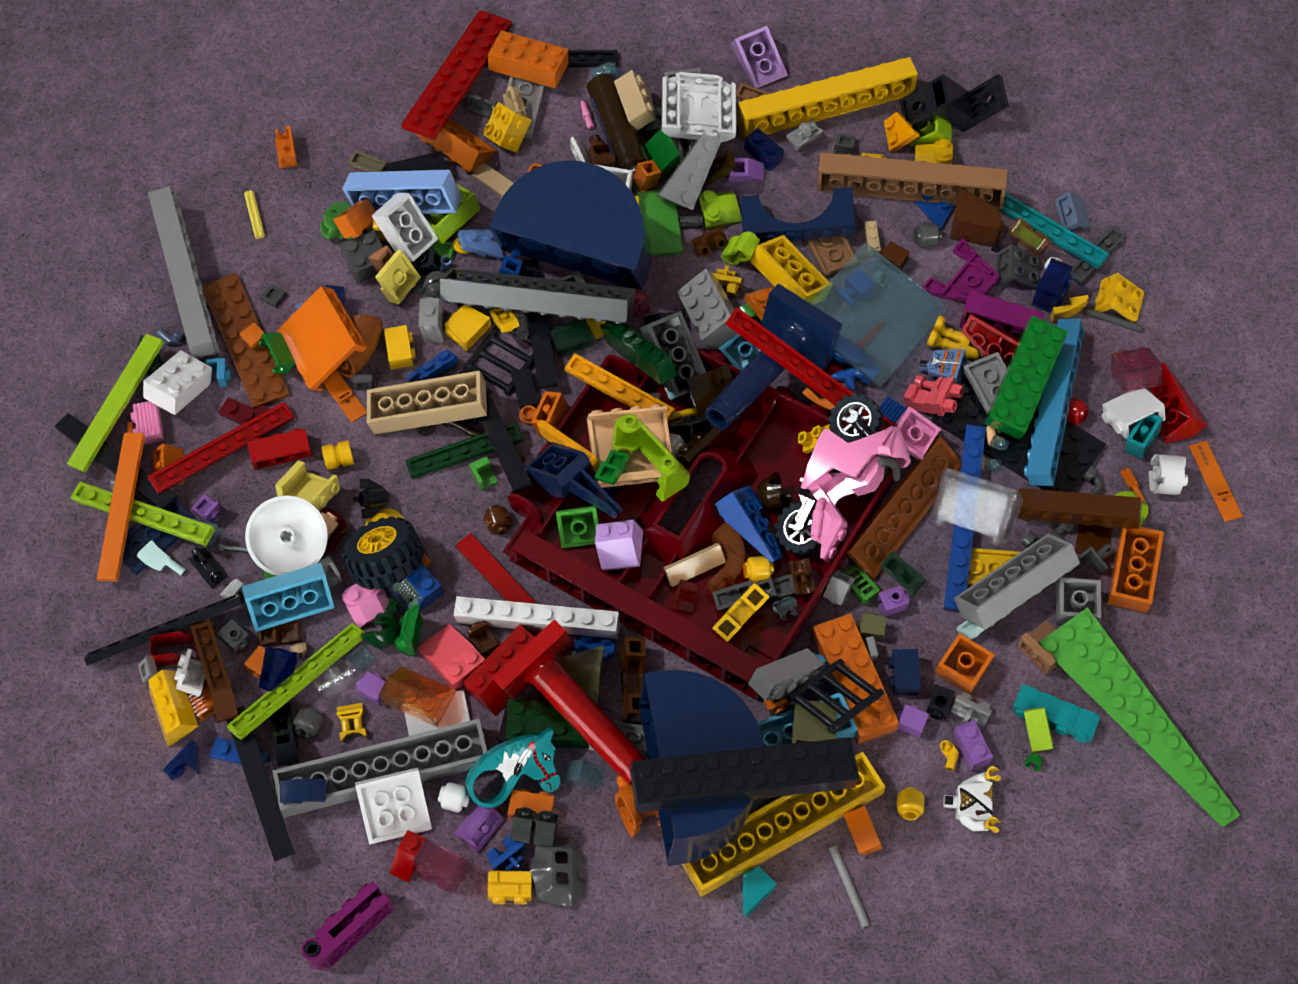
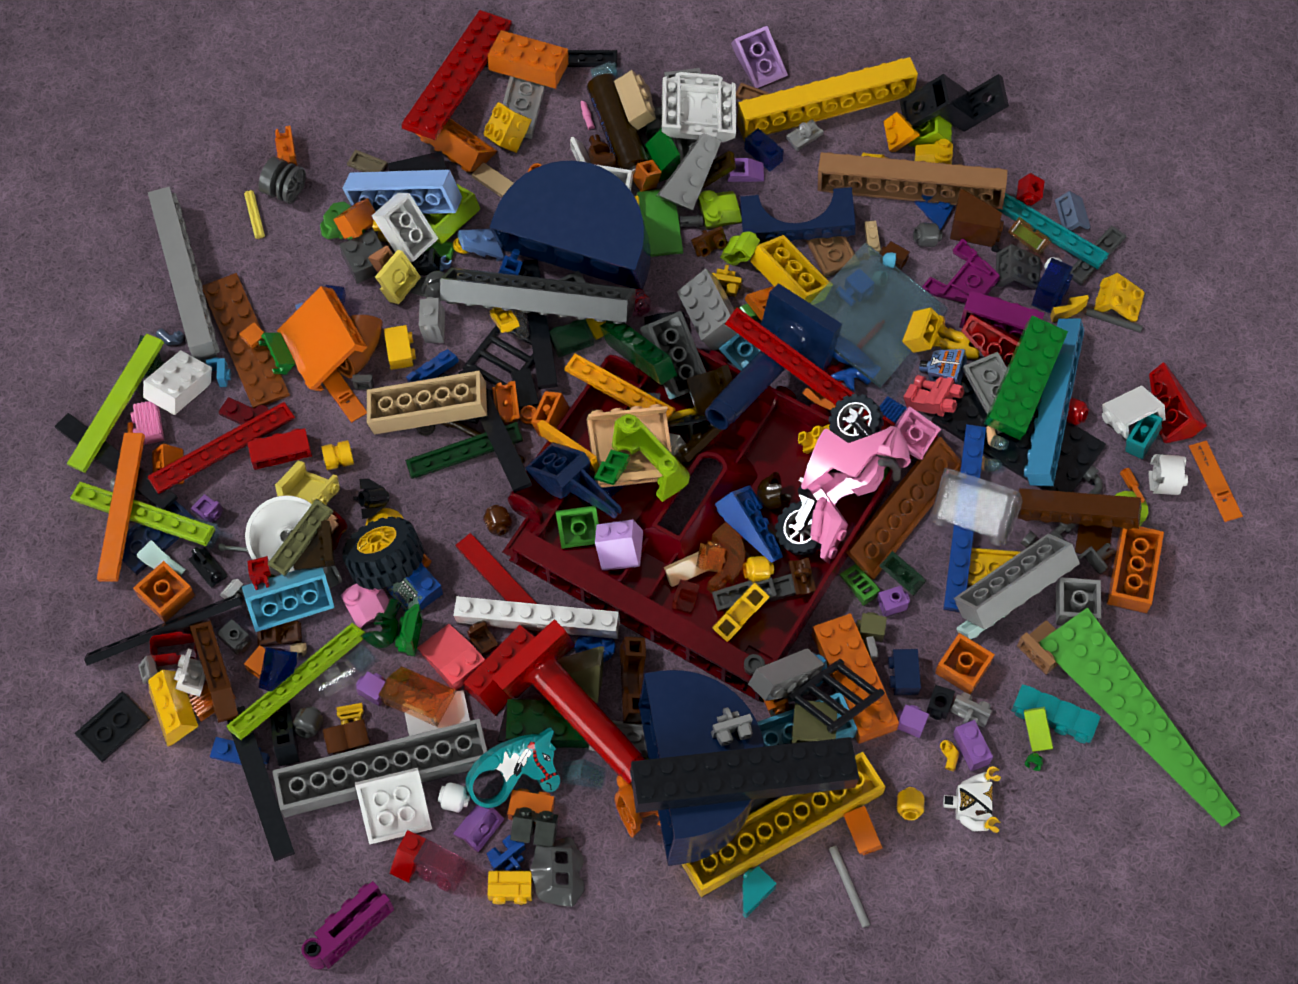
clear blue slope [163,739,199,781] -> none
dark grey tile [260,284,287,308] -> none
dark blue slope [280,779,326,804] -> none
yellow torso [444,304,491,352] -> none
dark grey hinge [463,93,498,118] -> none
bright green panel [469,456,498,491] -> none
tan hinge [502,86,527,117] -> none
clear light blue tile [771,596,798,621] -> none
light grey brick [823,570,855,605] -> none
dark grey slope [833,133,856,155] -> none
clear pink brick [1111,347,1162,392] -> none
none -> black tile [74,691,150,762]
none -> orange brick [133,561,195,623]
none -> red plate [247,556,271,590]
none -> dark grey wheel [259,156,306,204]
none -> olive tile [268,499,333,577]
none -> dark brown bracket [290,521,335,570]
none -> reddish brown brick [323,719,370,756]
none -> orange hinge [492,381,520,425]
none -> clear orange brick [696,540,726,573]
none -> light grey hips [711,707,753,746]
none -> dark grey tile [744,654,765,676]
none -> medium azure hinge [883,252,896,268]
none -> yellow brick [902,307,942,353]
none -> red brick [1016,173,1045,205]

